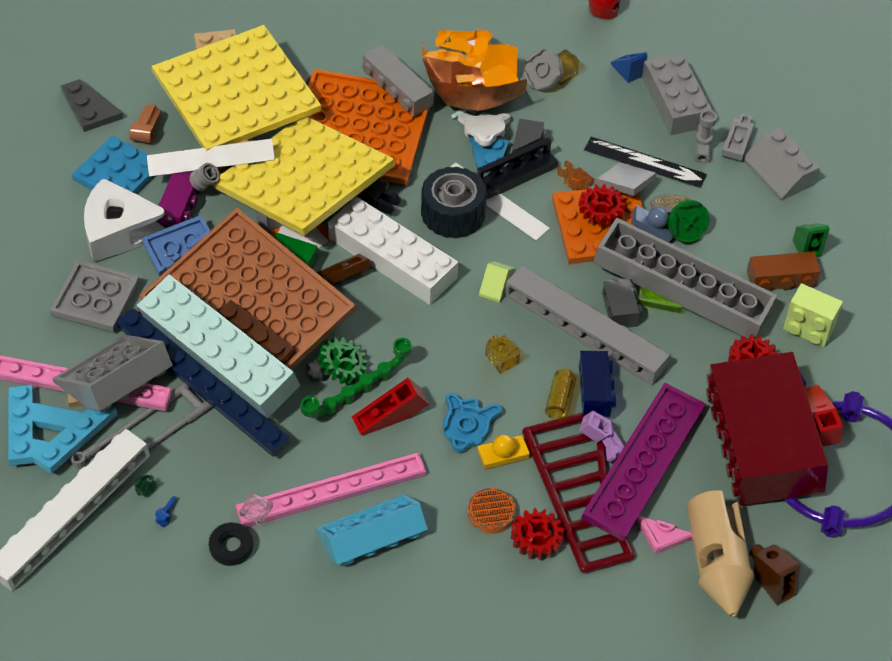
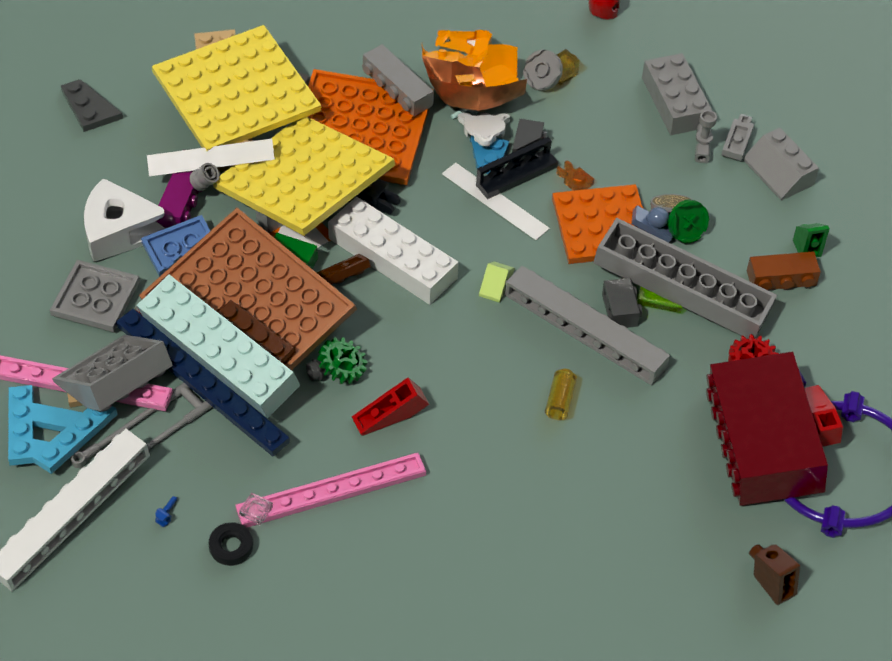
dark azure plate [72,135,154,194] -> none
nougat piece [130,104,161,144] -> none
clear green plate [135,475,157,497] -> none
green bar [301,338,412,418] -> none
medium azure slope [316,494,428,565] -> none
black wheel [421,167,487,238] -> none
dark azure tile [443,393,502,453] -> none
tile [468,488,516,533] -> none
yellow tile [477,435,530,470] -> none
clear yellow brick [485,335,520,374] -> none
red gear [511,508,564,560] -> none
dark red bar [522,410,635,573] -> none
red gear [578,184,626,226] -> none
clear blue brick [579,351,616,417] -> none
lavender piece [579,411,624,462] -> none
magenta plate [581,383,706,541] -> none
black sticker [584,136,707,188] -> none
light grey tile [597,162,656,196] -> none
blue slope [611,52,648,83] -> none
bright pink tile [636,514,692,554] -> none
tan piece [687,490,754,617] -> none
yellowish green brick [783,283,843,347] -> none

